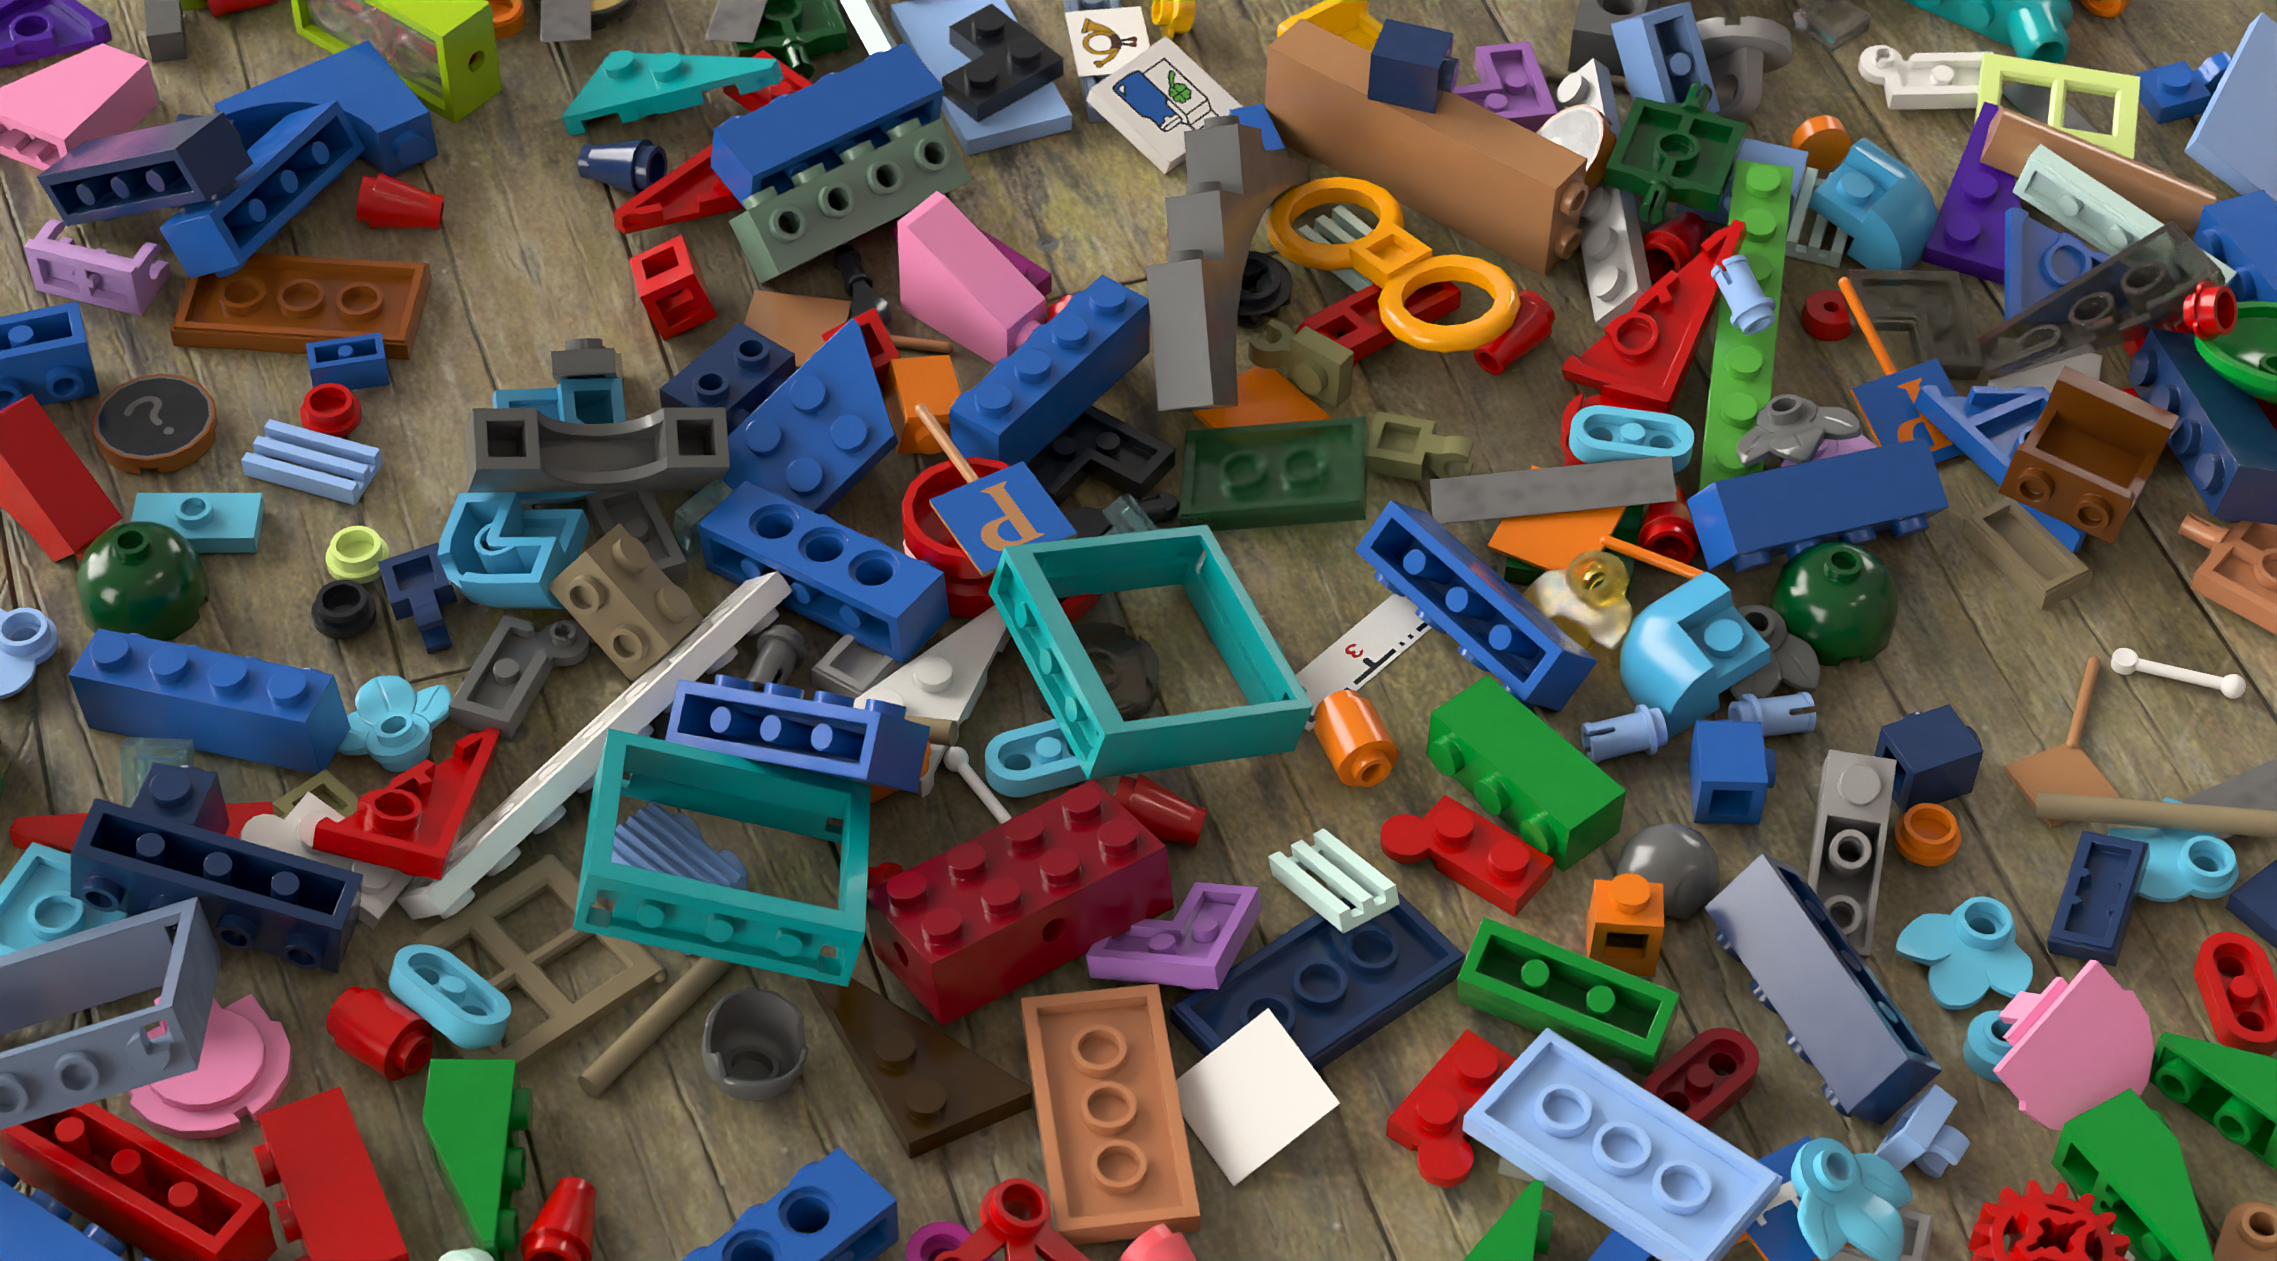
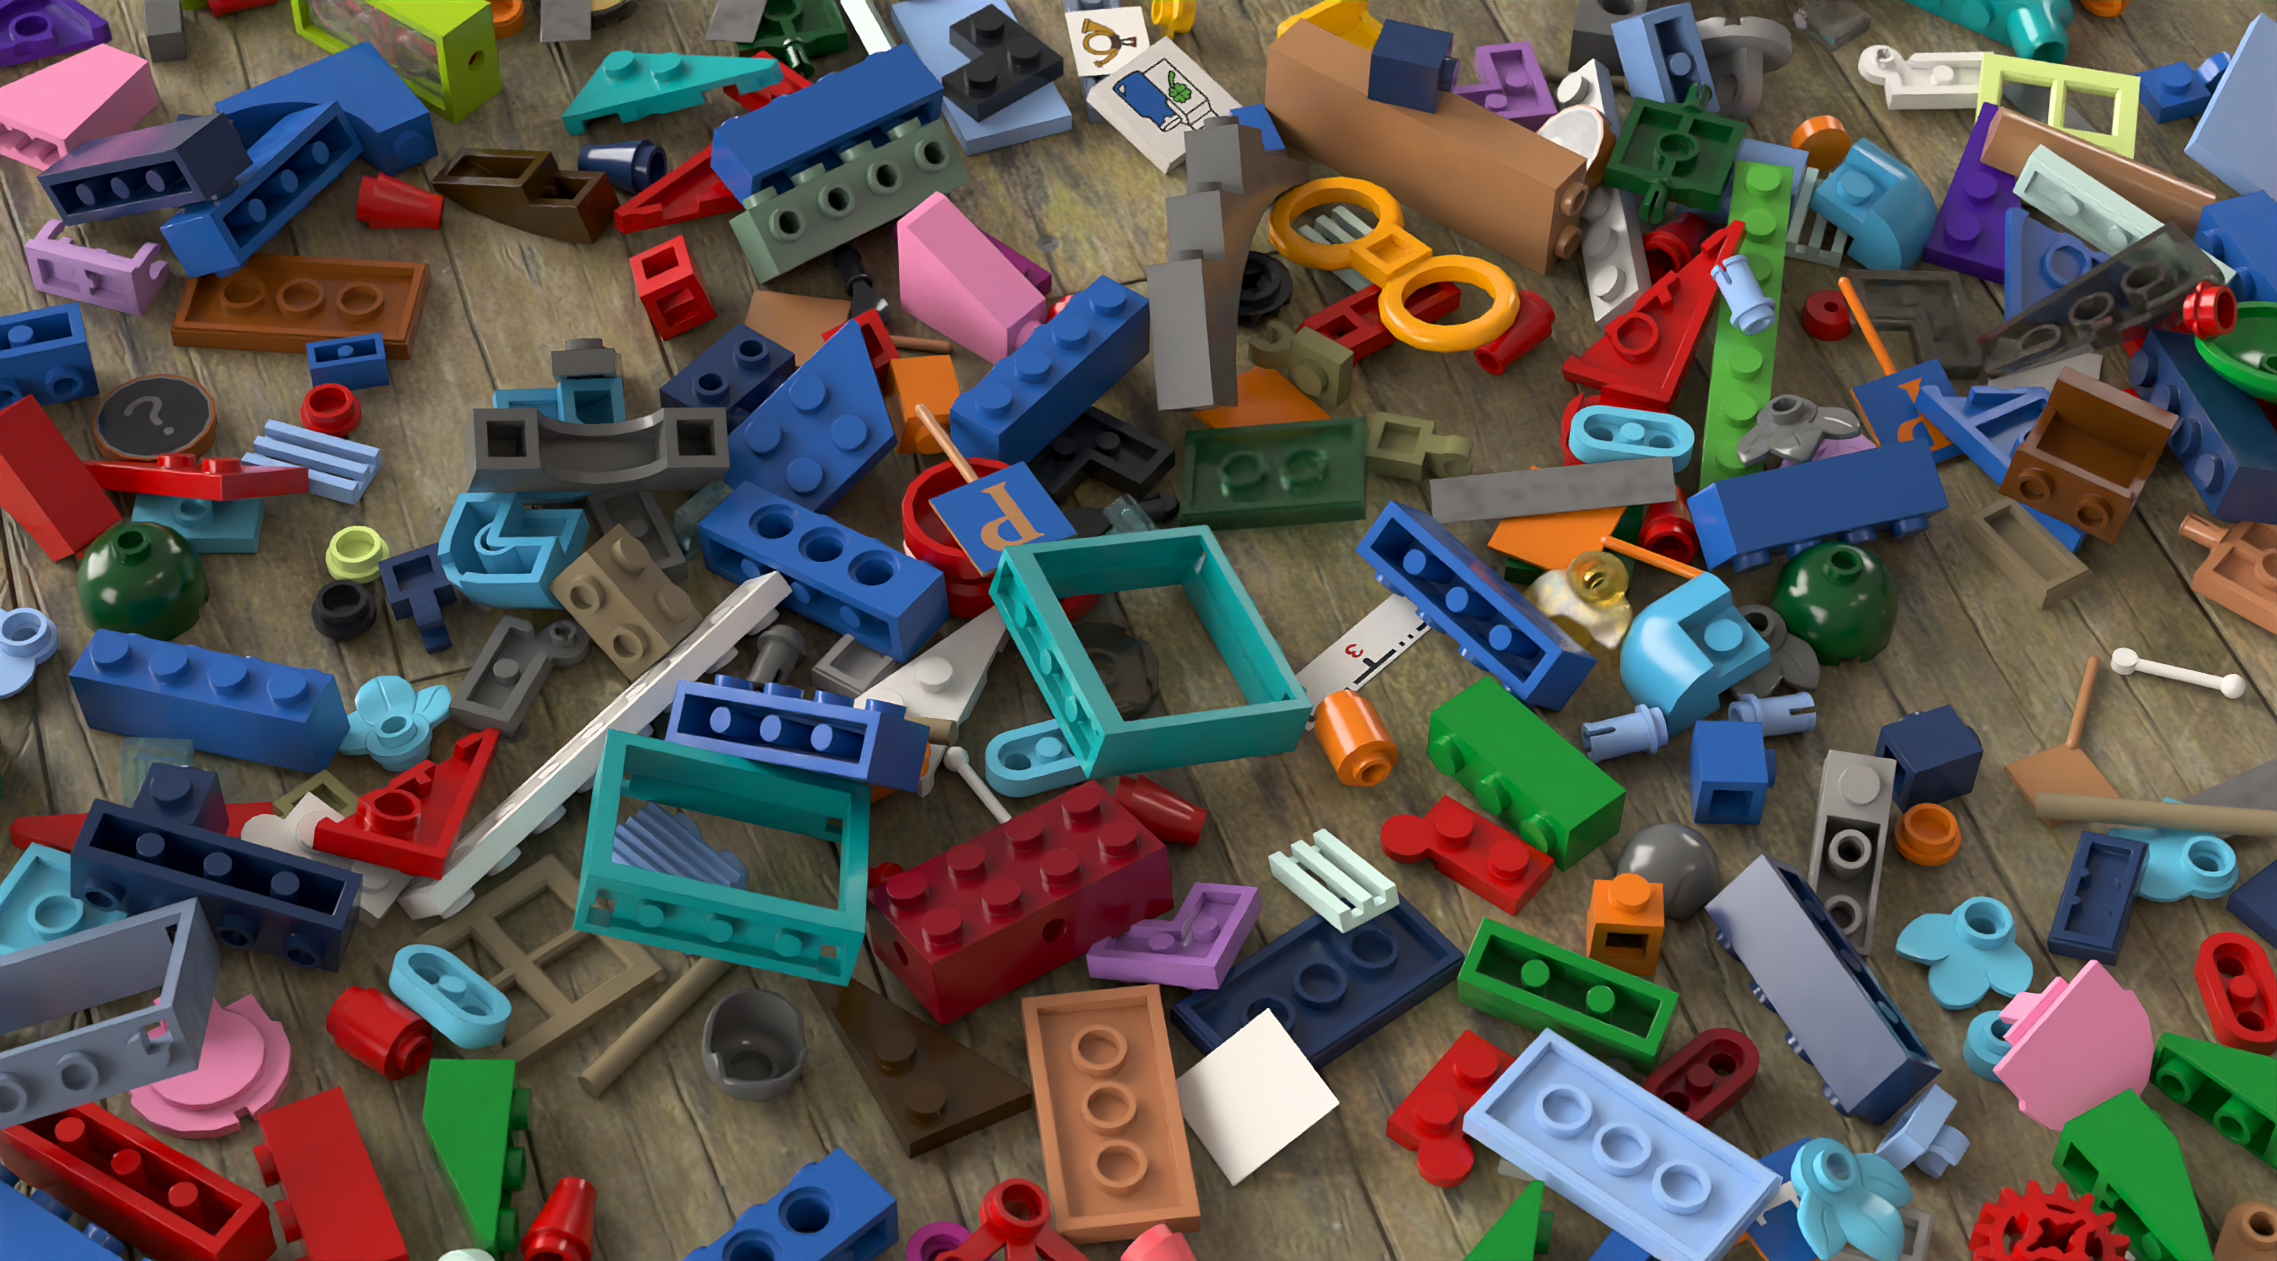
none -> red wing [81,453,309,501]
none -> dark brown slope [431,148,621,244]

